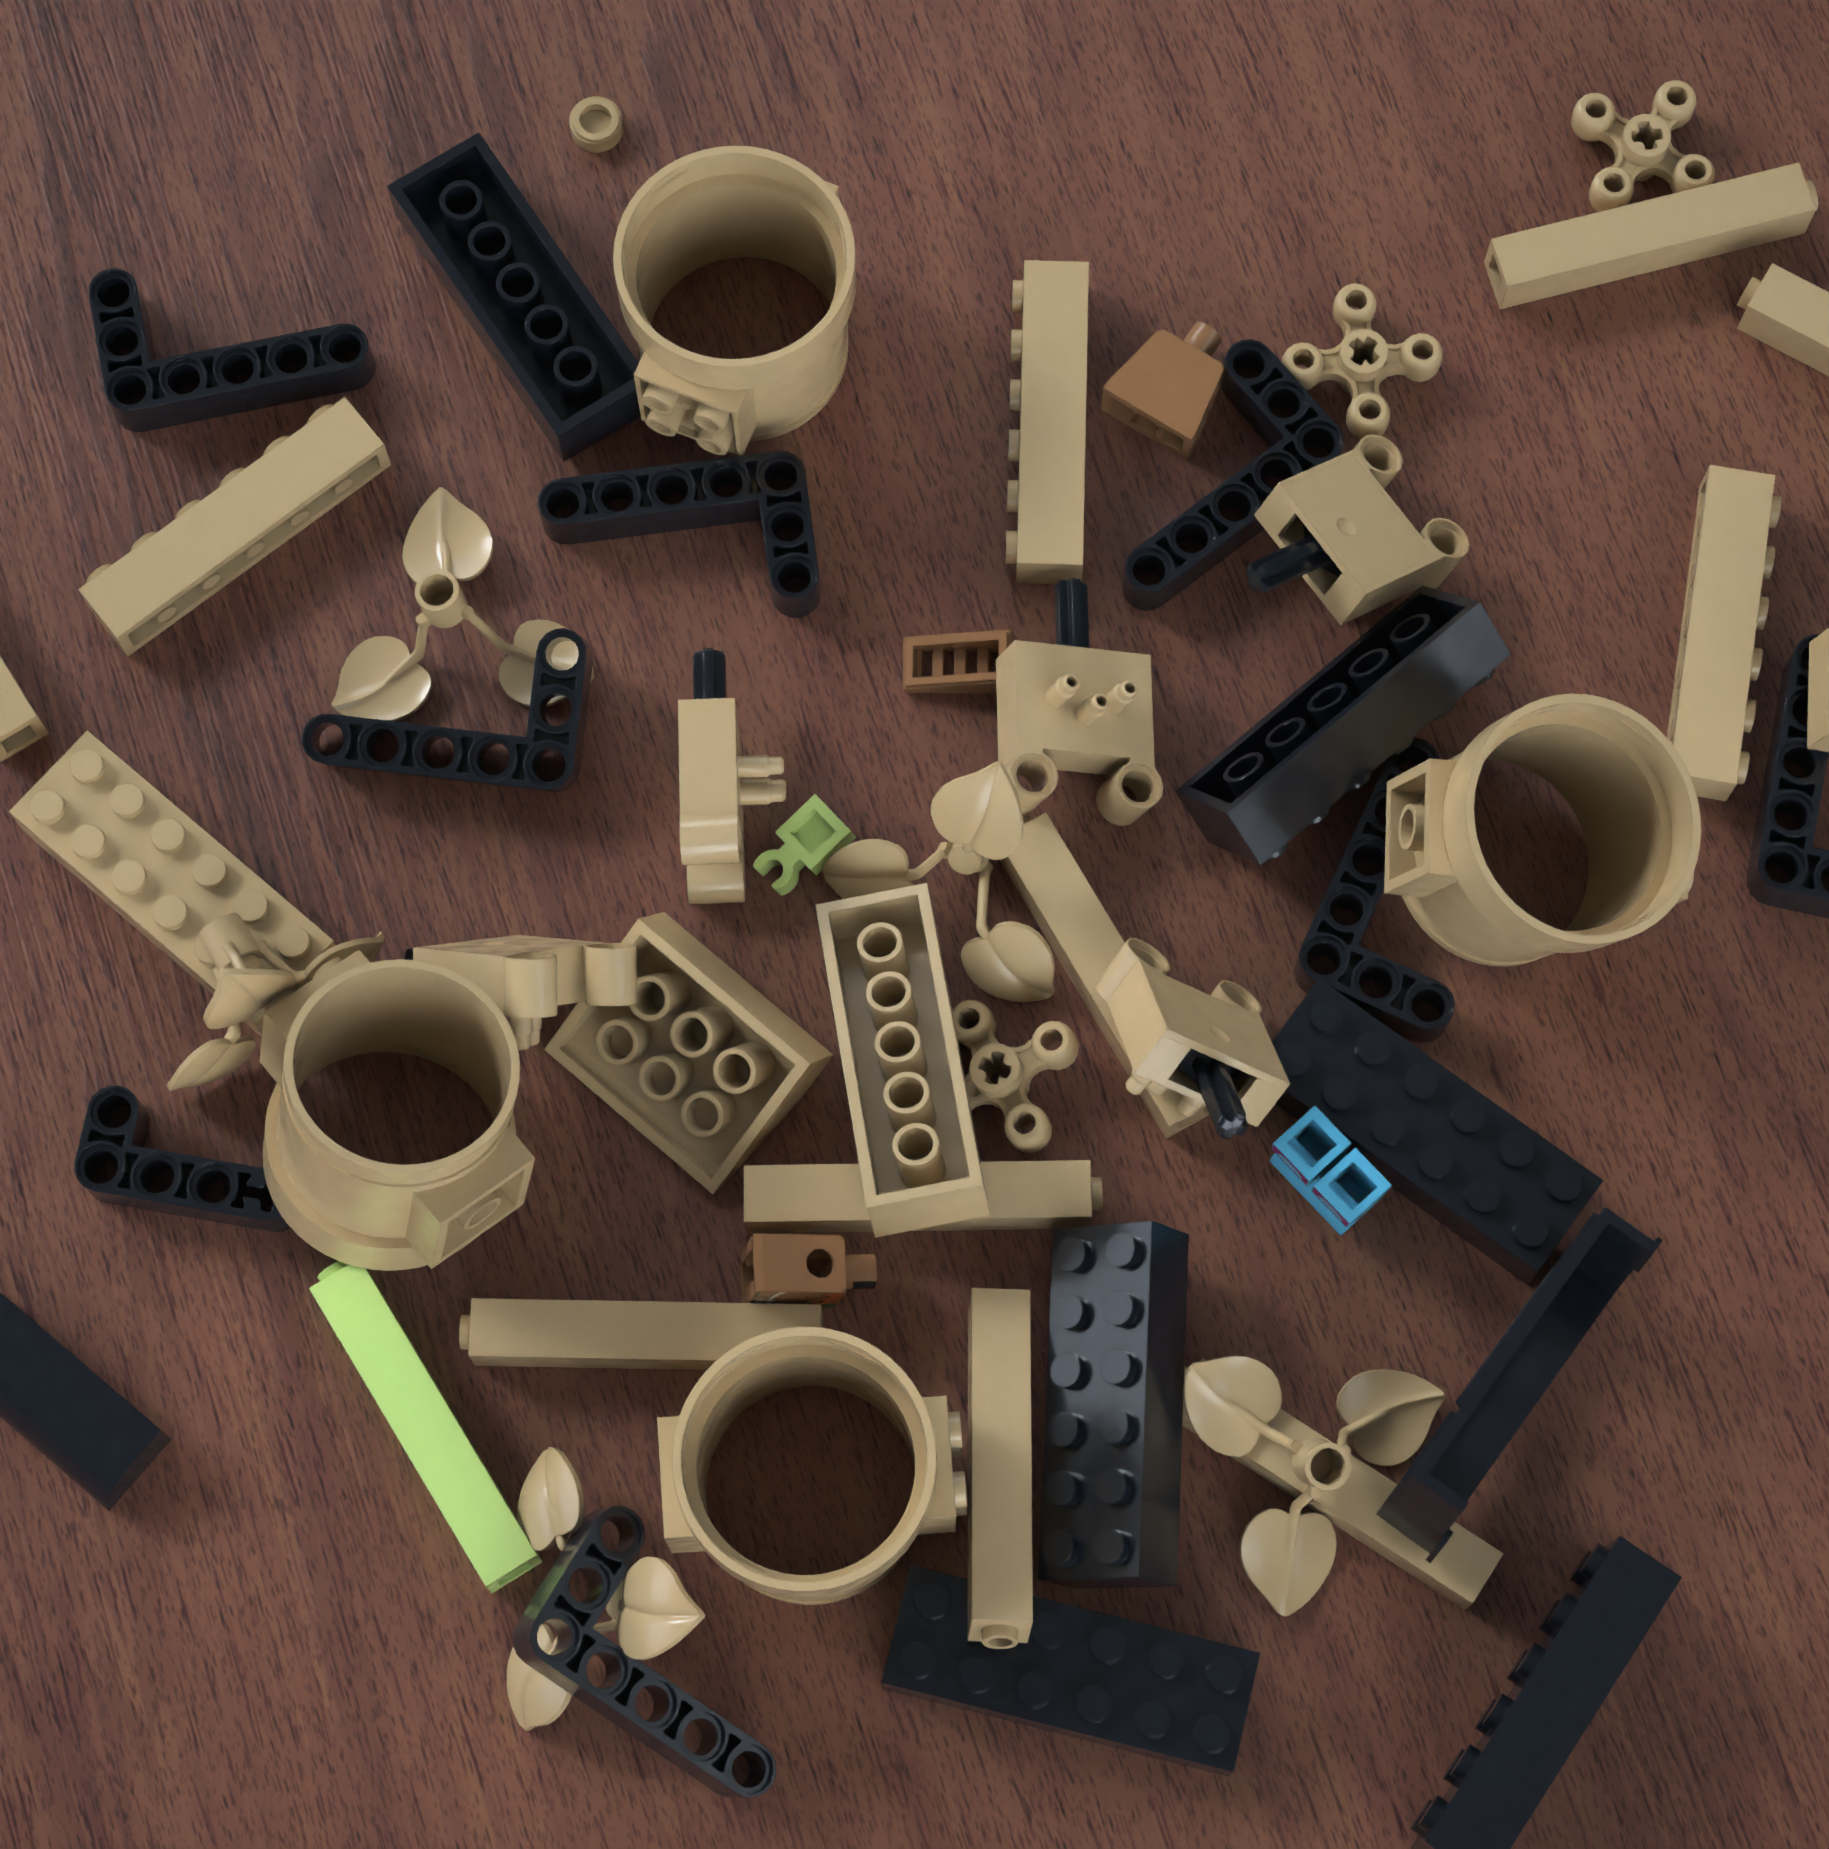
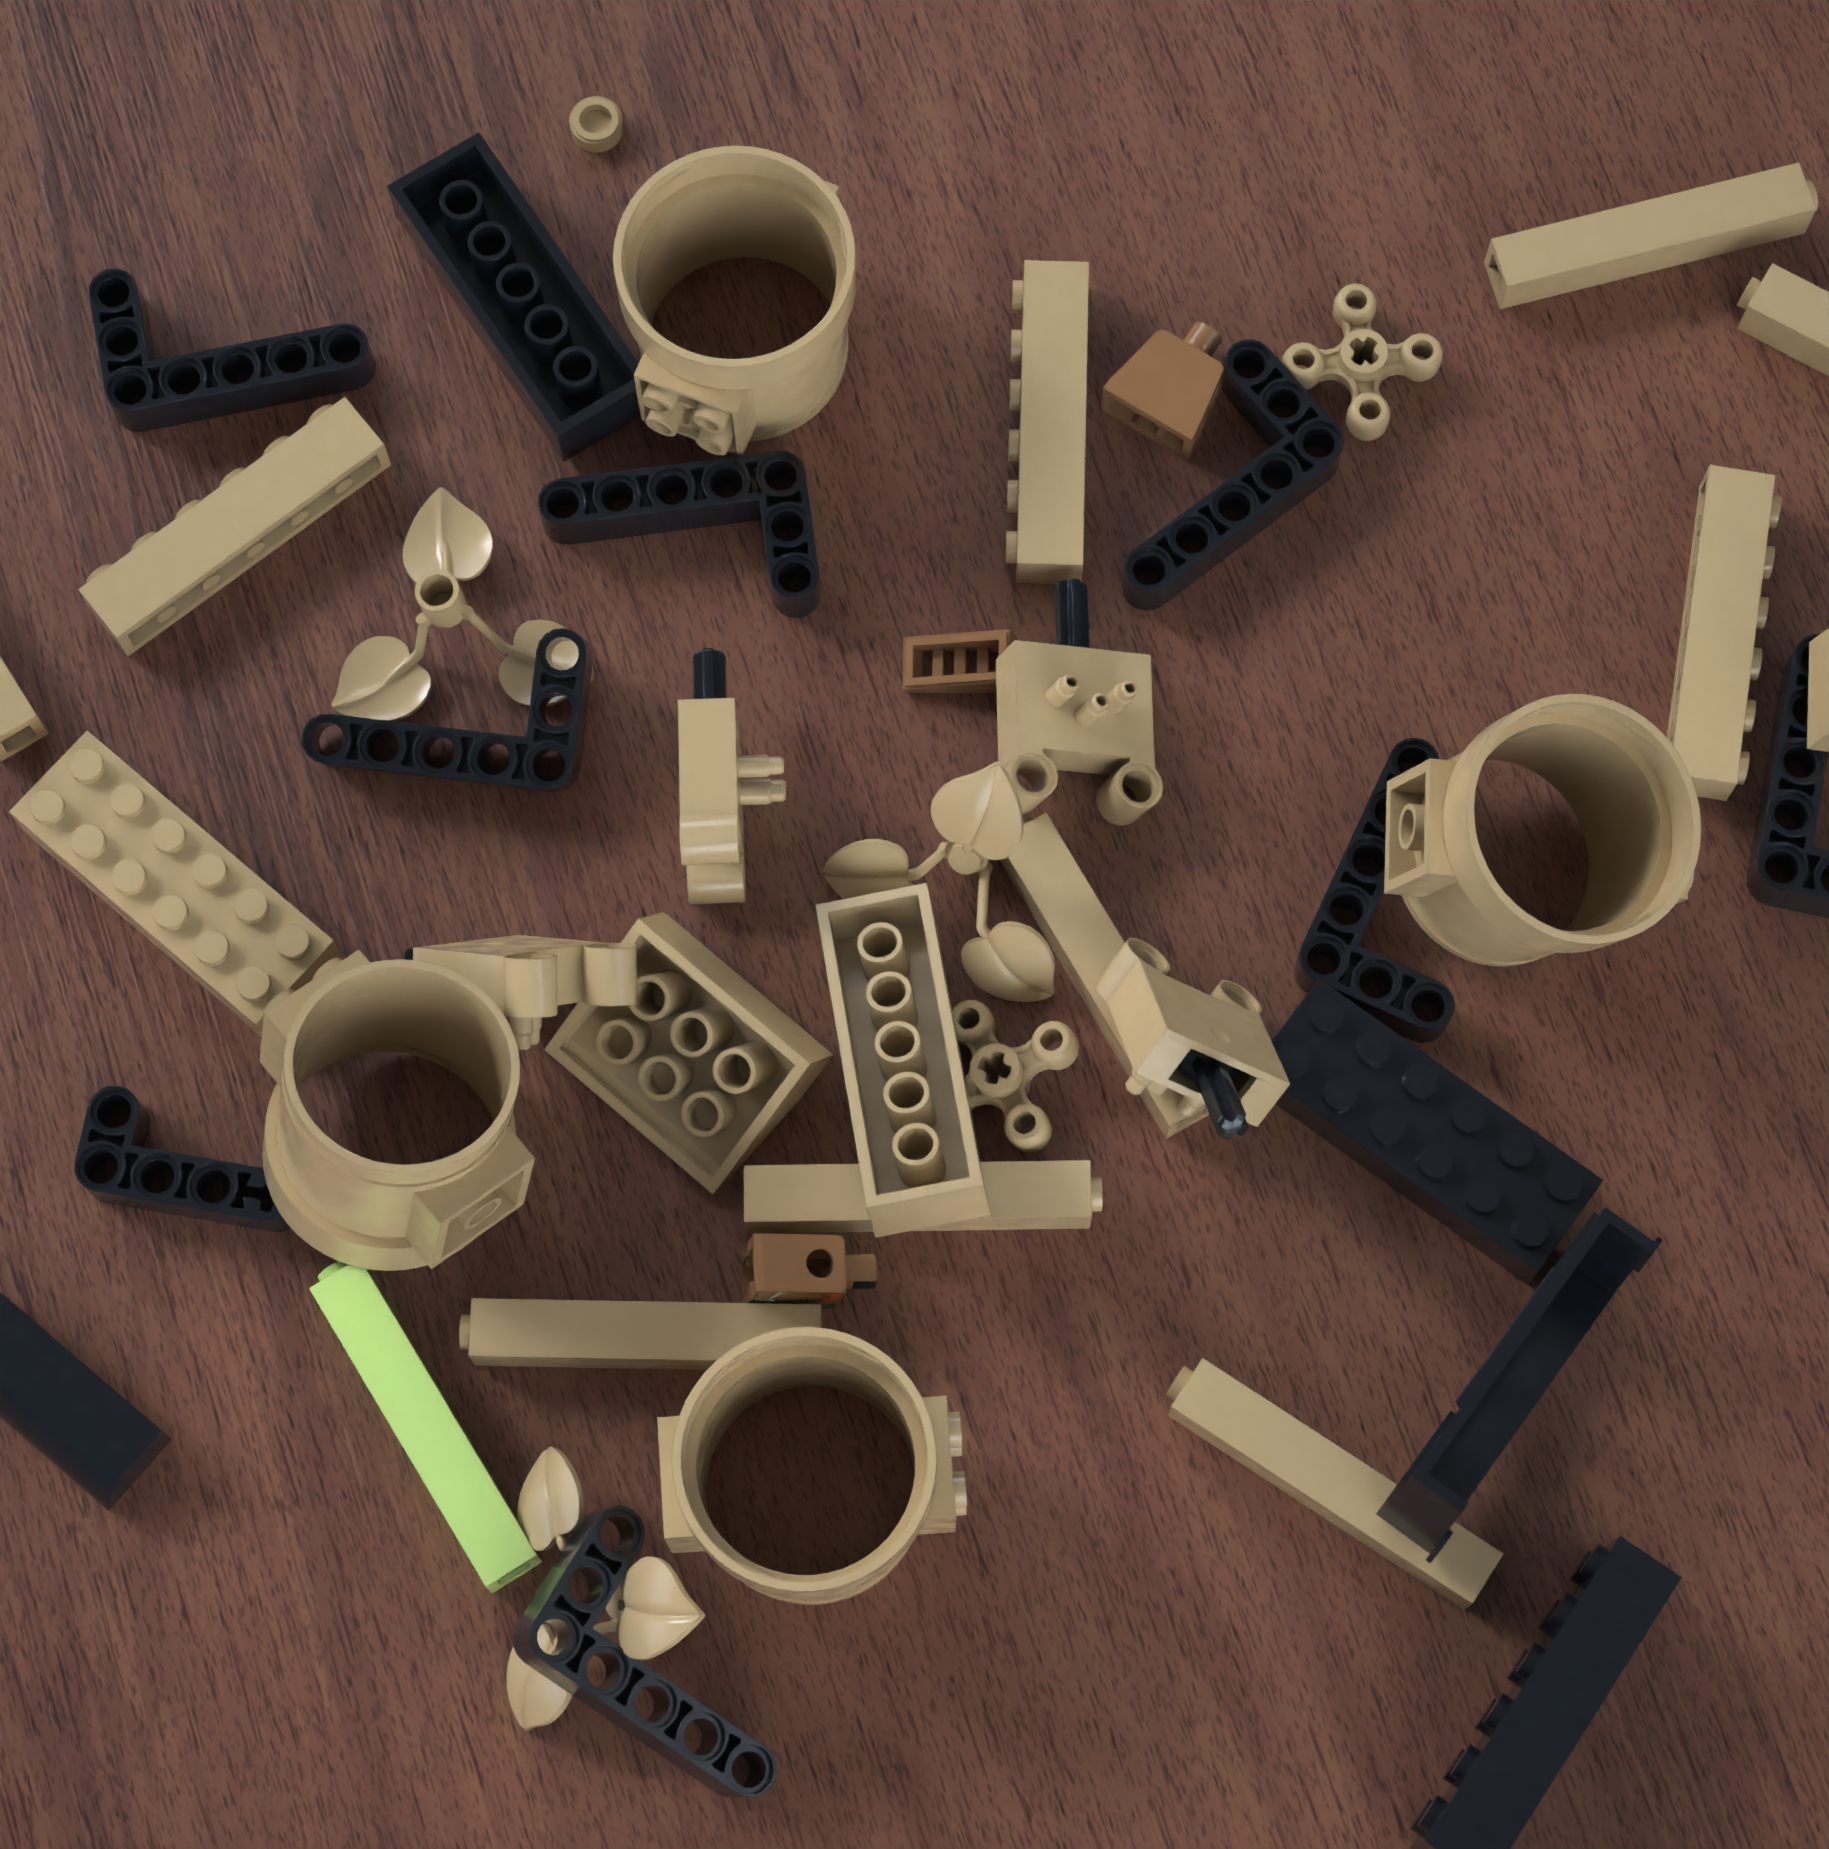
tan plant [166,913,385,1091] -> none
yellowish green plate [753,794,856,896] -> none
black brick [881,1565,1260,1777] -> none
tan brick [967,1288,1033,1649] -> none
black brick [1038,1221,1189,1589] -> none
black brick [1175,585,1511,865] -> none
tan plant [1183,1356,1445,1617] -> none
tan piece [1246,434,1470,626] -> none
medium azure hips [1269,1106,1392,1236] -> none
tan gear [1571,80,1715,212] -> none

